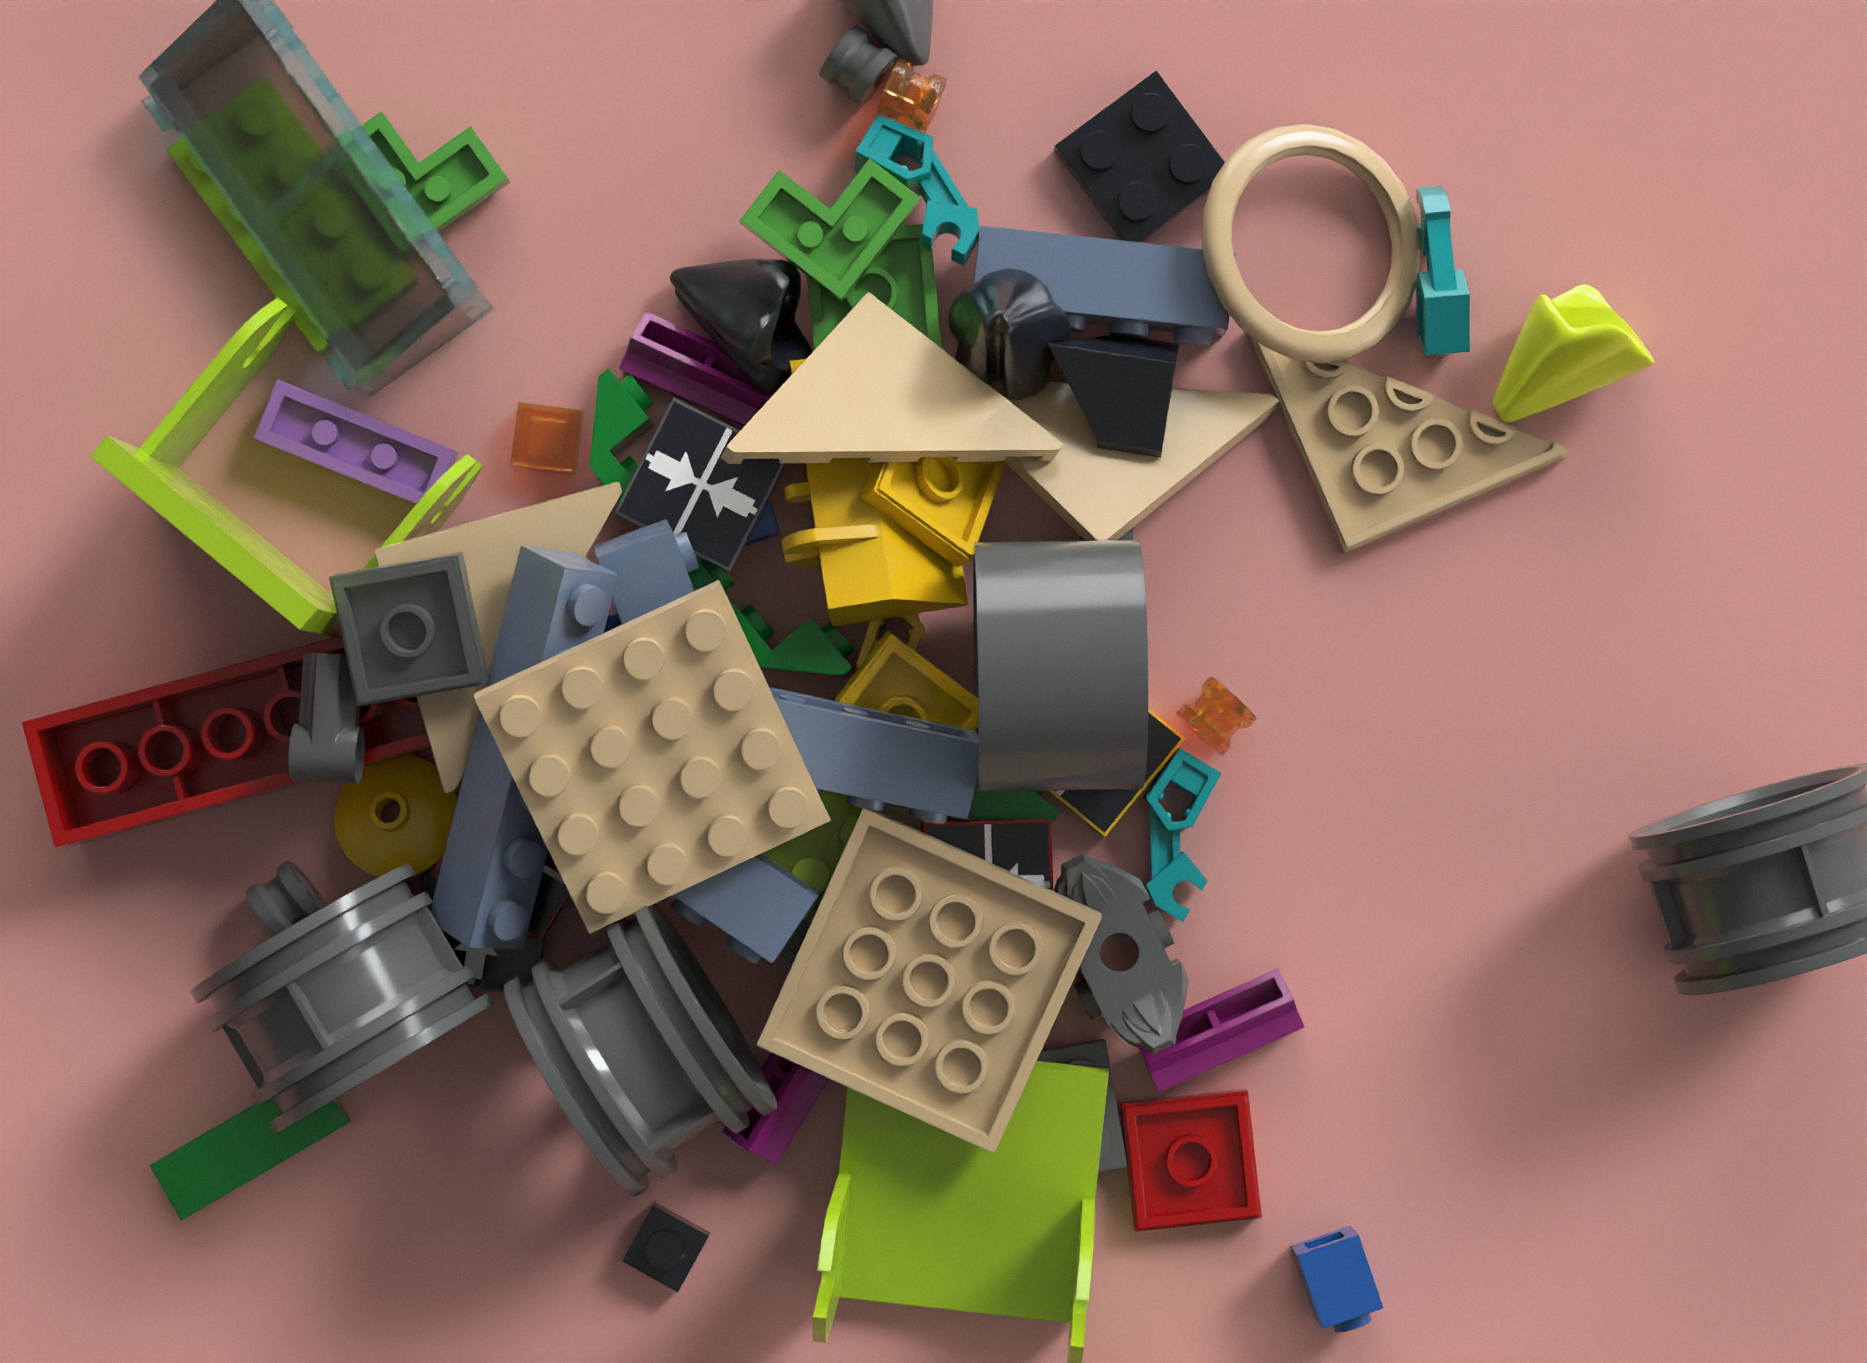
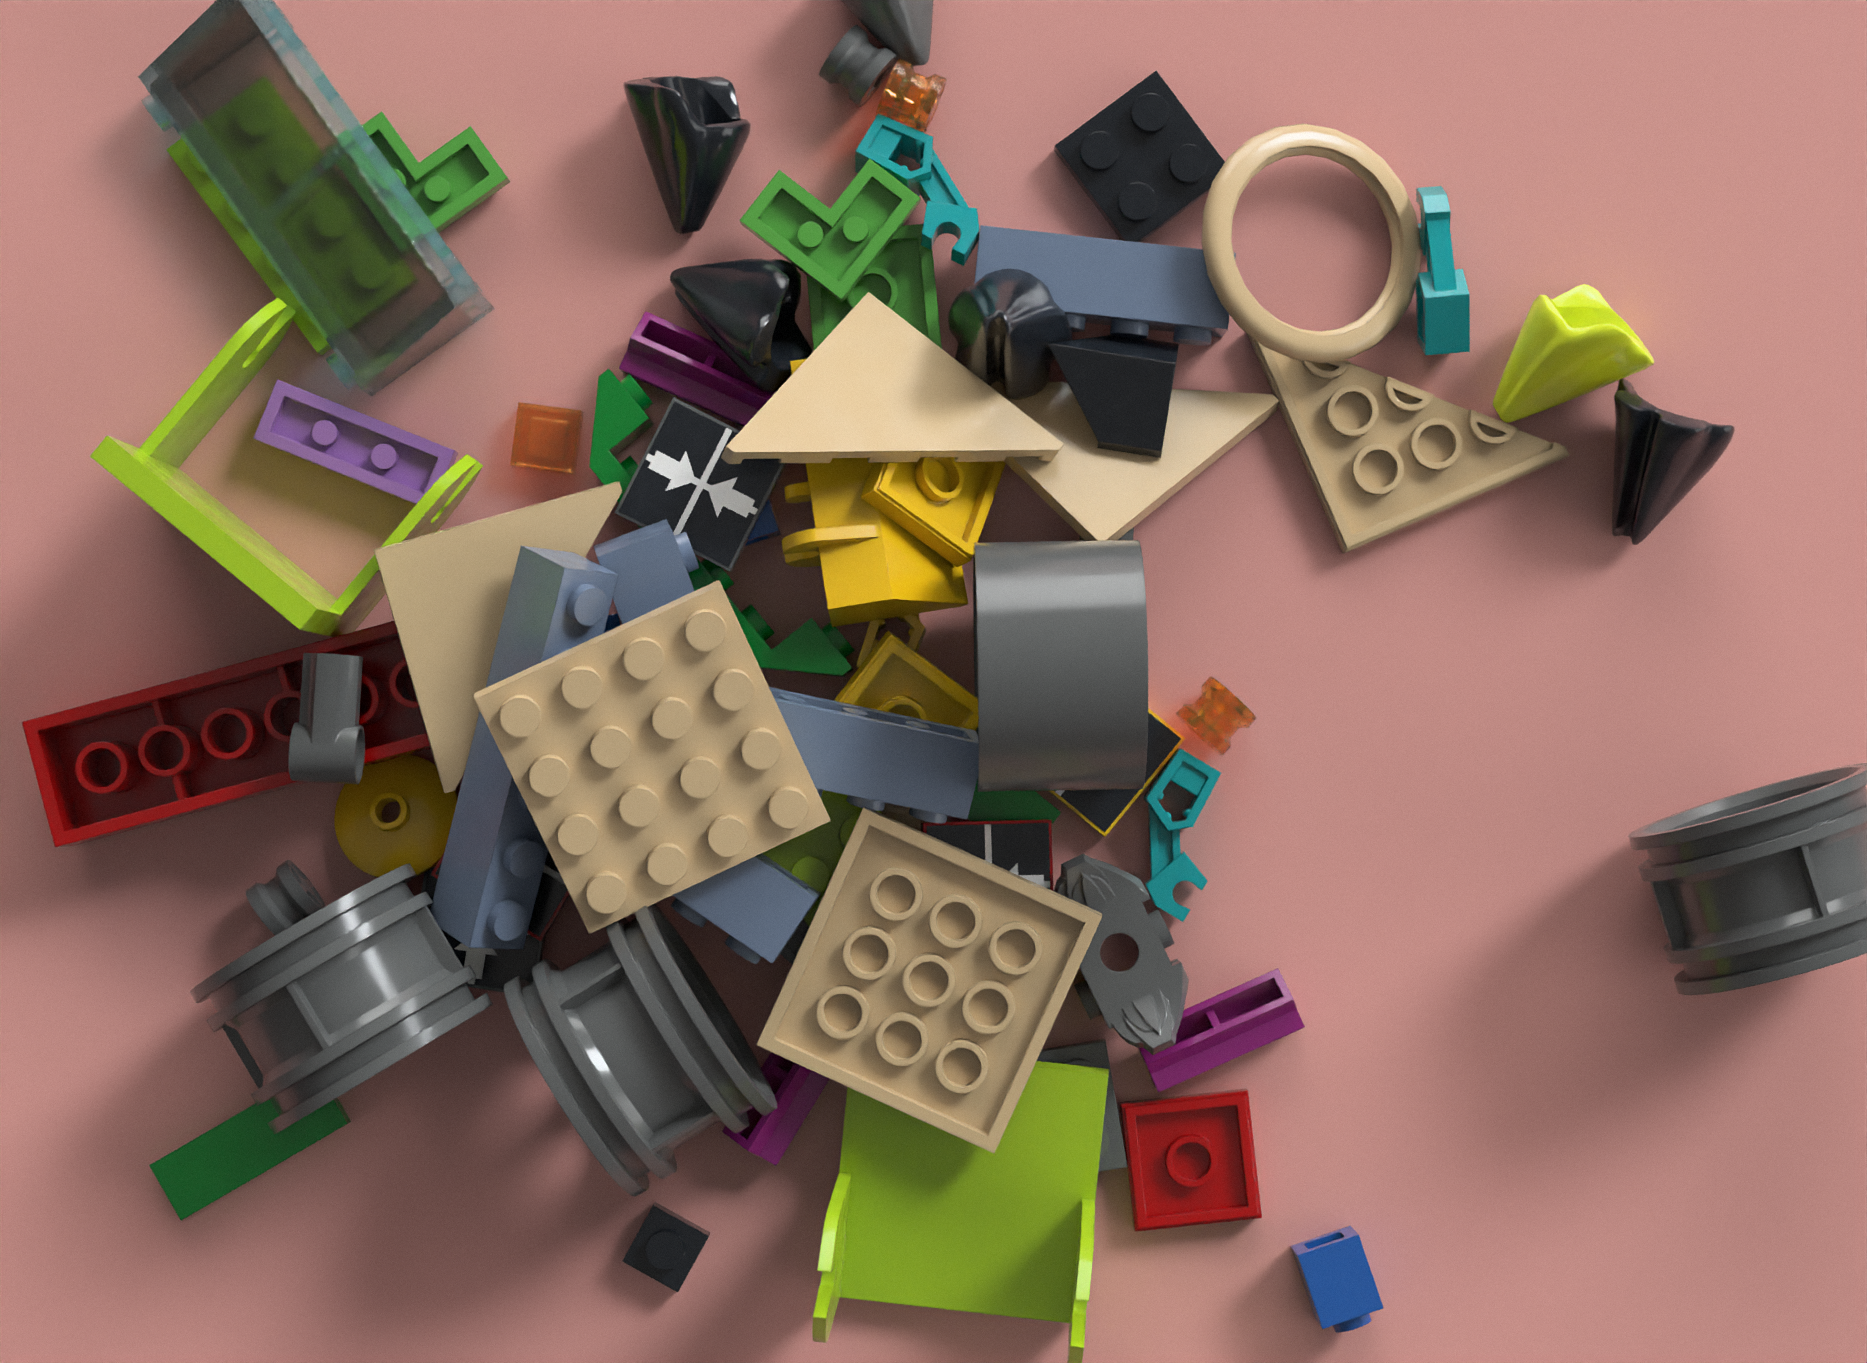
dark grey tile [329,551,490,707] -> none
none -> black hat [623,76,751,234]
none -> black hat [1612,379,1735,545]

